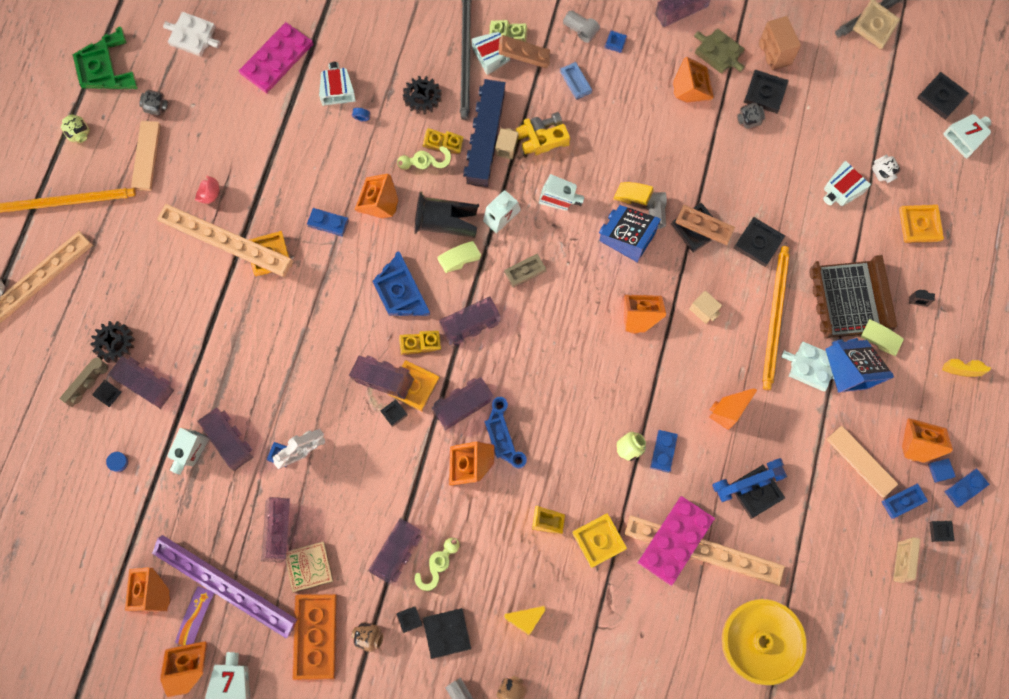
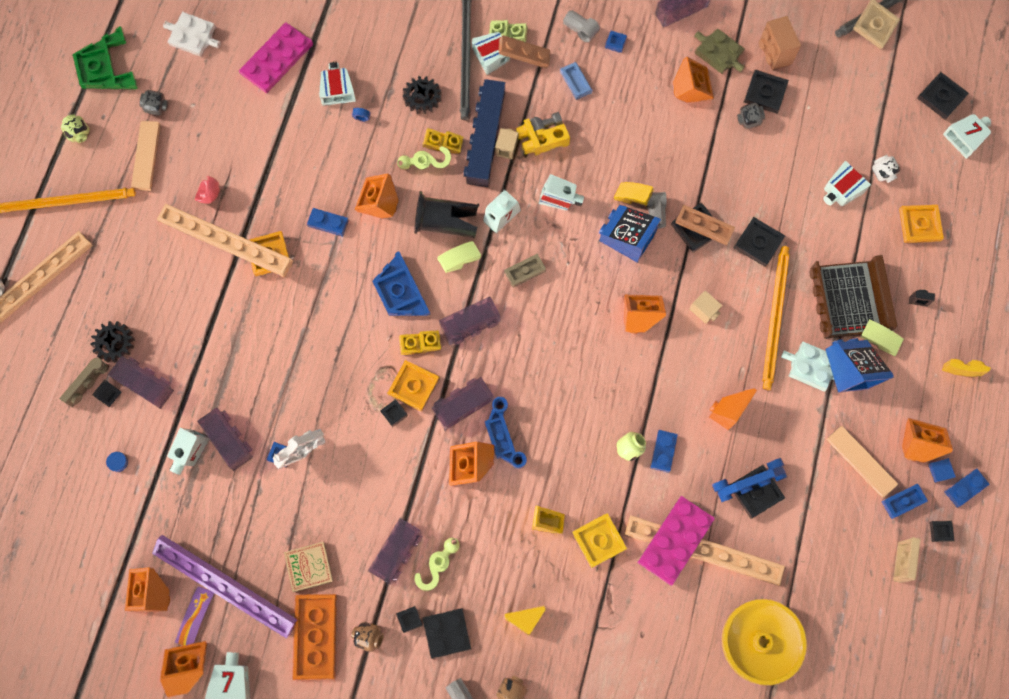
brick [261,497,290,562] -> none
clear purple brick [349,355,414,400] -> none

